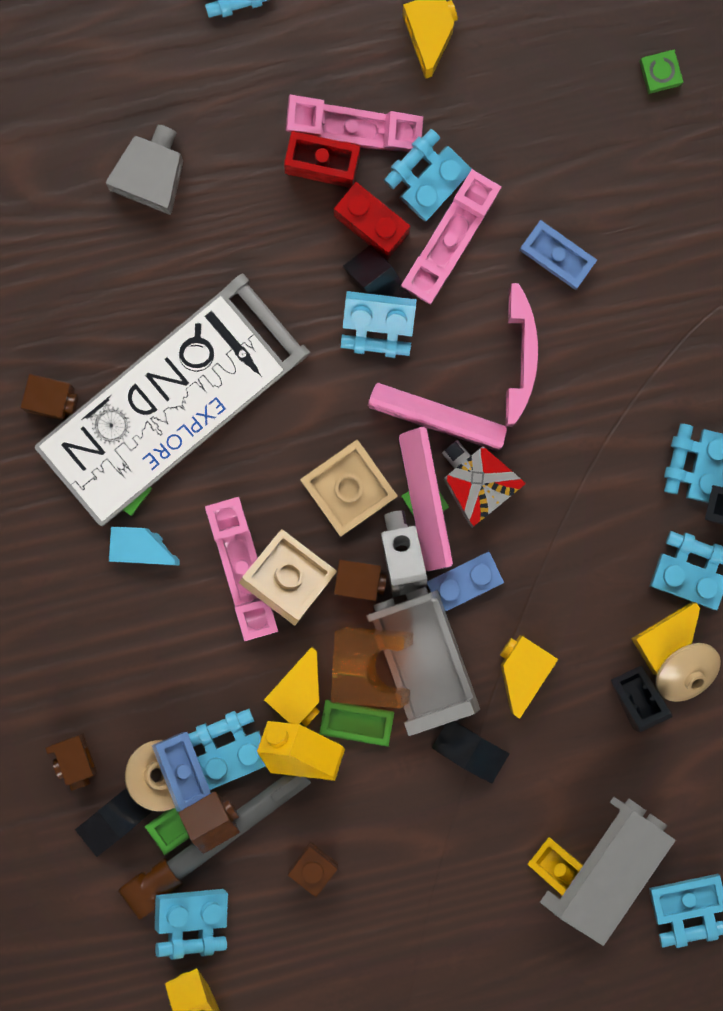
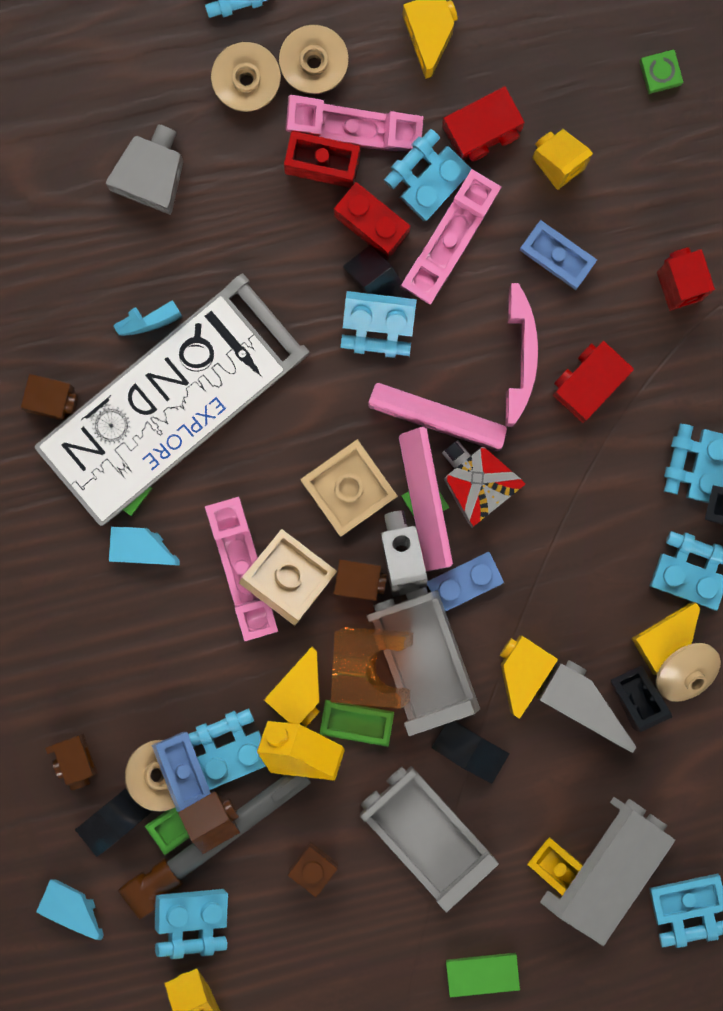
none -> medium azure slope [36,879,104,940]
none -> medium azure slope [114,300,183,335]
none -> tan dish [211,42,281,112]
none -> tan dish [279,25,348,94]
none -> light grey panel [360,766,499,913]
none -> red brick [442,86,525,162]
none -> bright green tile [446,953,520,998]
none -> yellow slope [532,129,593,190]
none -> light grey slope [537,660,636,753]
none -> red brick [552,340,634,423]
none -> red brick [657,247,715,311]

